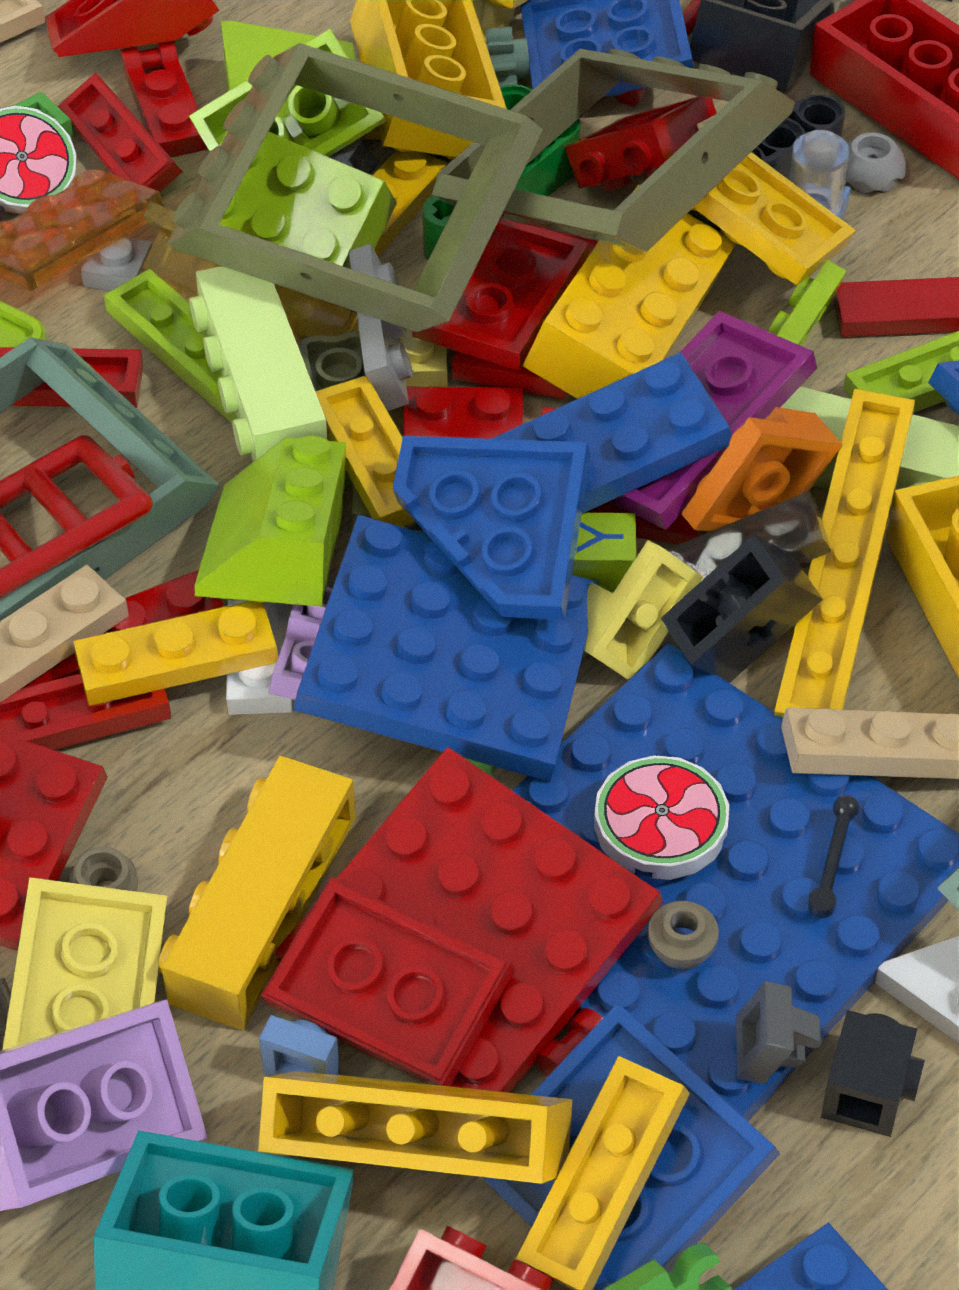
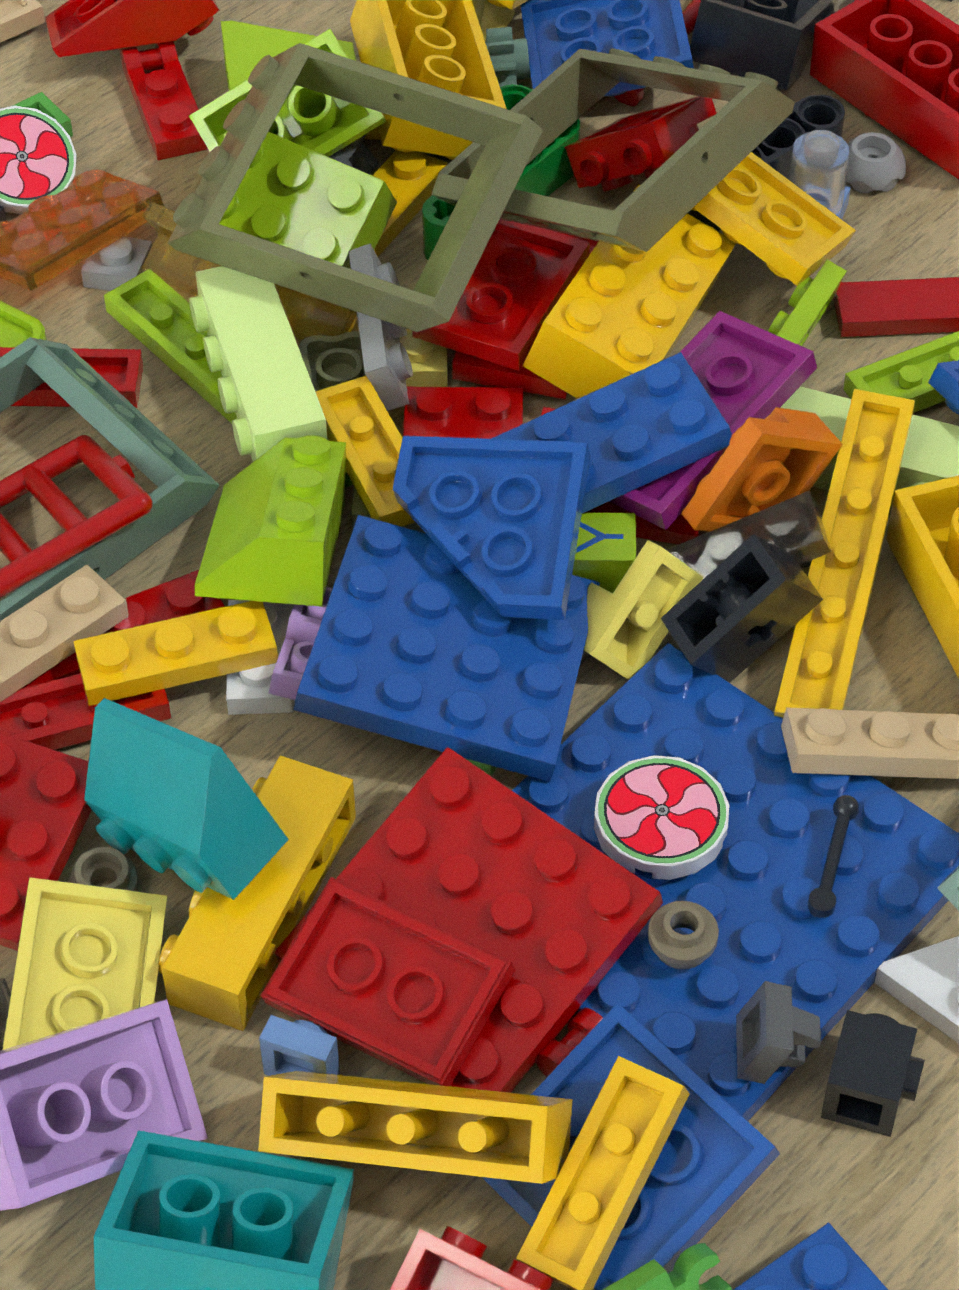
red tile [57,72,183,208] -> none
none -> teal slope [84,698,289,900]

